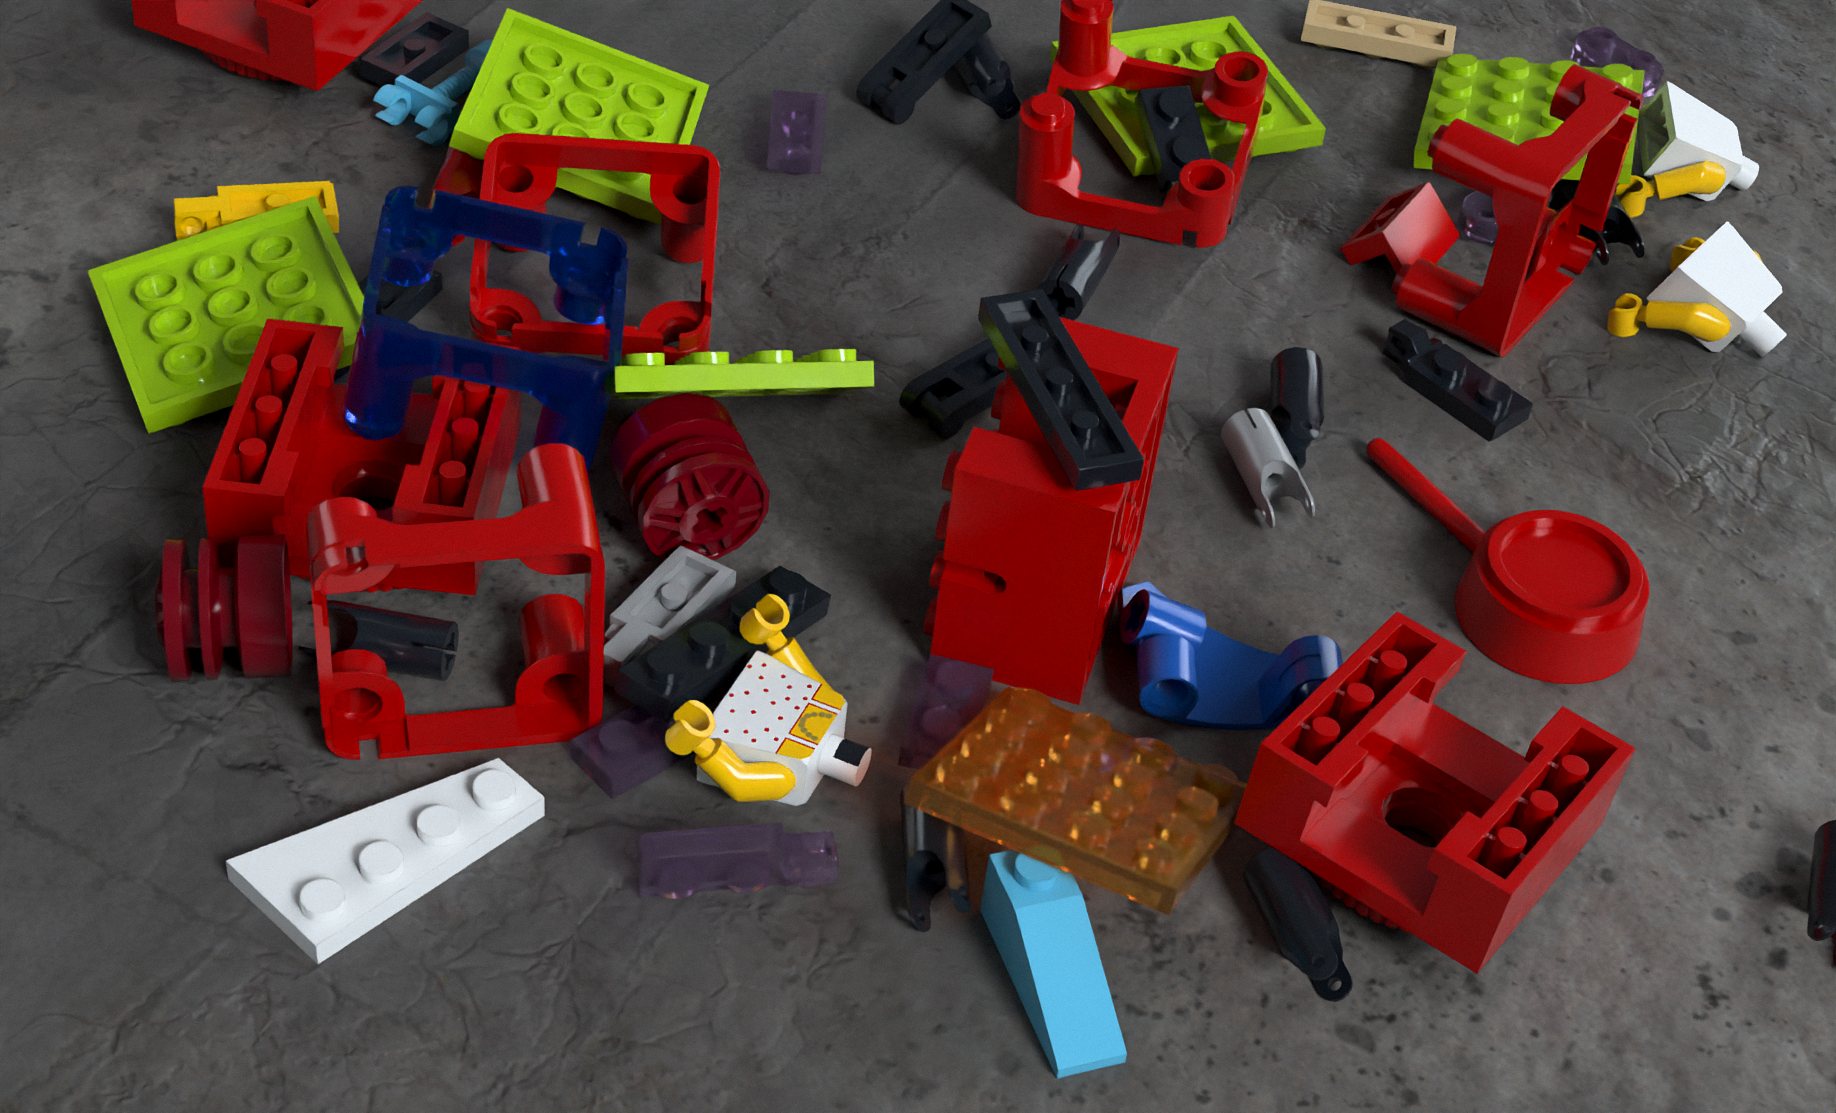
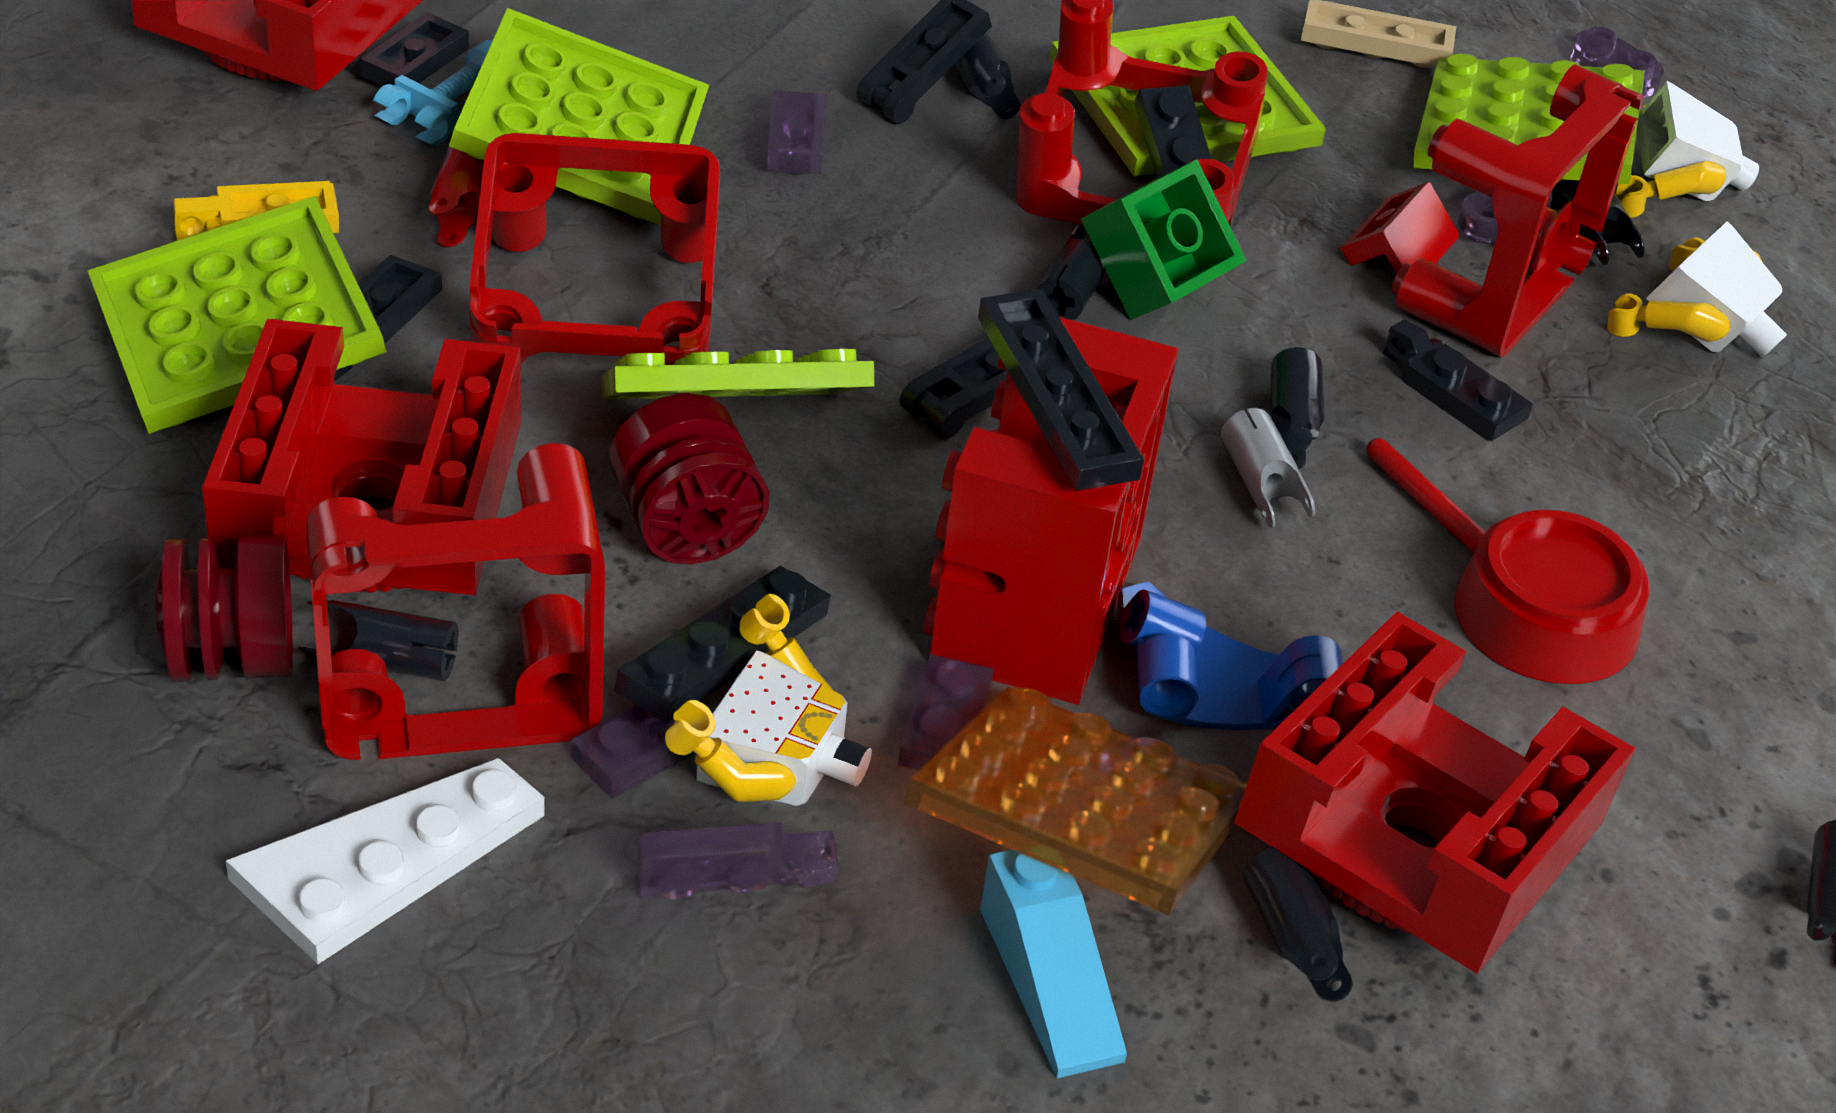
clear blue piece [342,186,629,471] -> none
light grey hinge [603,545,736,688] -> none
black piece [900,776,971,932] -> none
none -> green brick [1081,159,1247,320]

